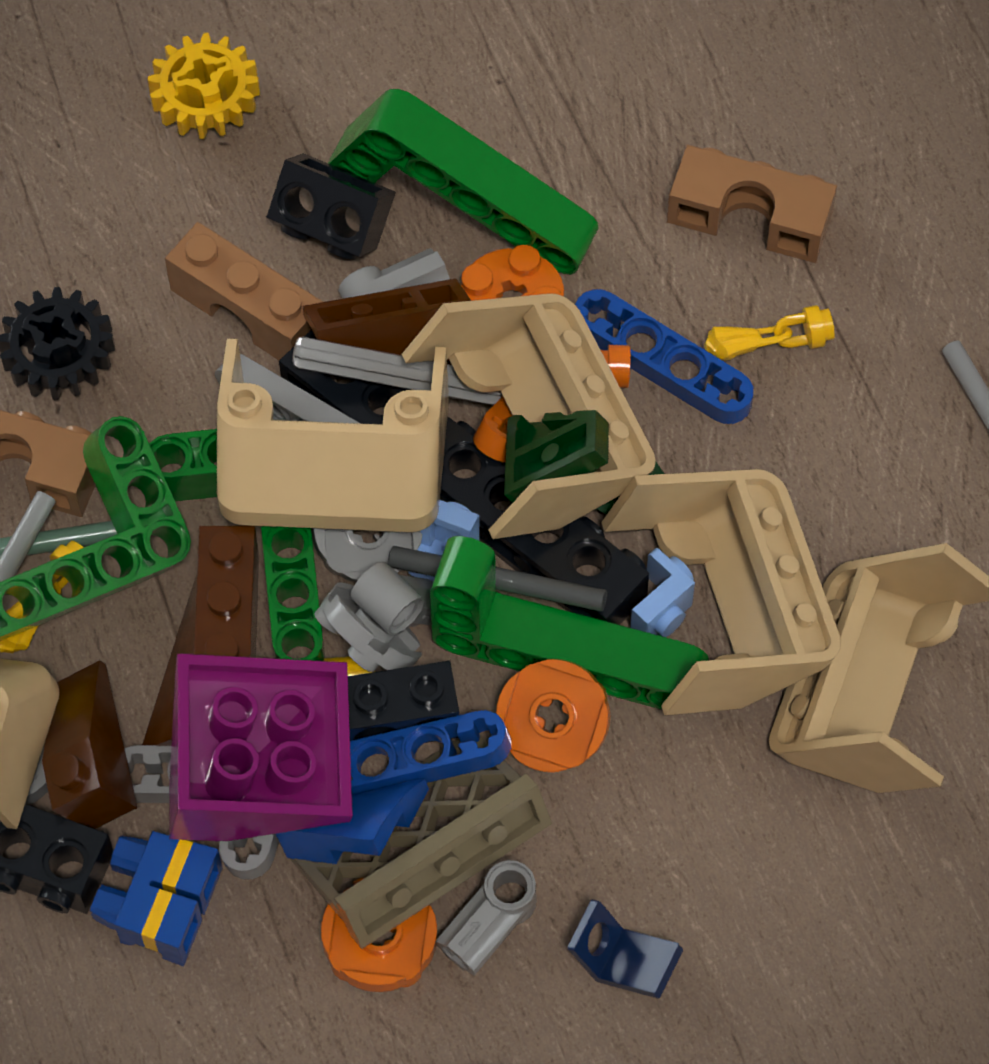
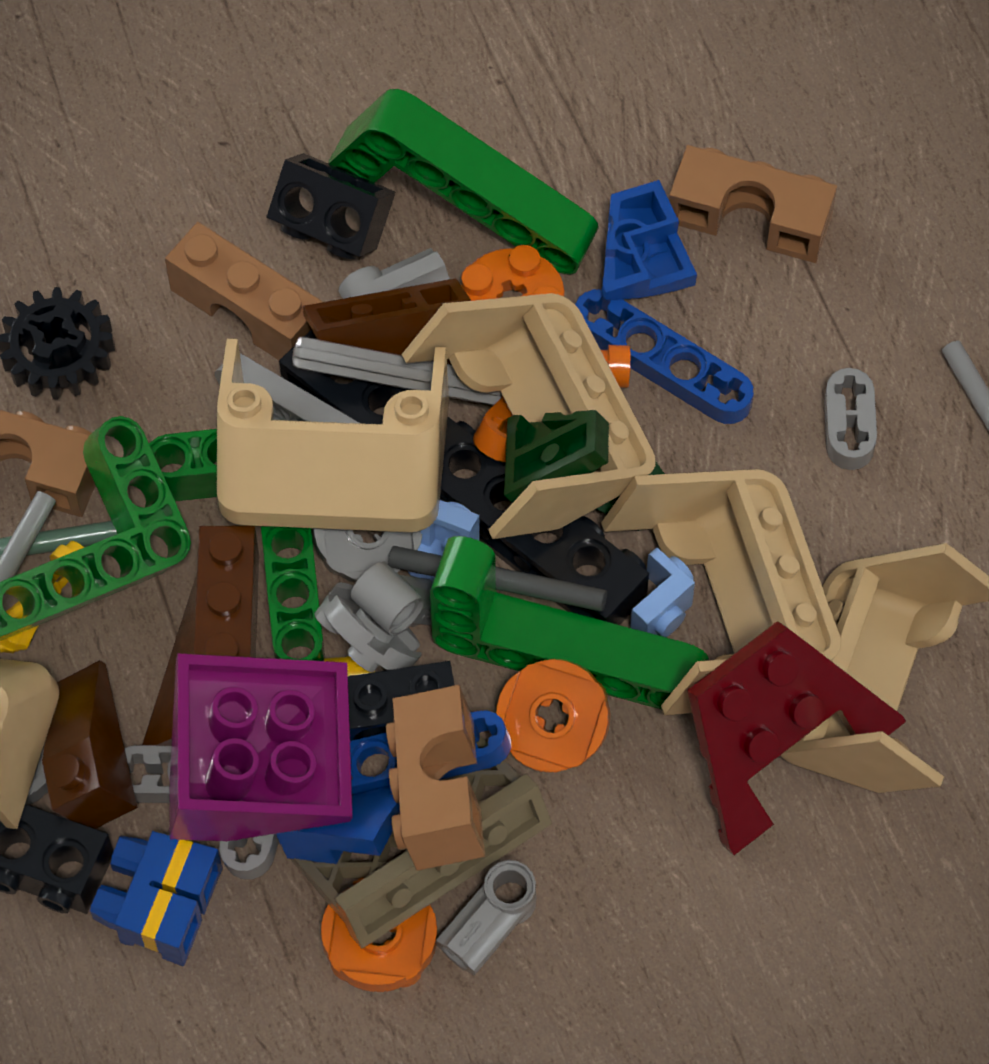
yellow gear [148,33,260,139] -> none
dark blue bracket [567,899,683,998] -> none
yellow piece [704,305,835,361] -> none
none -> medium nougat arch [386,685,485,871]
none -> blue slope [602,180,697,300]
none -> dark red wing [687,621,906,855]
none -> light grey beam [824,368,877,470]

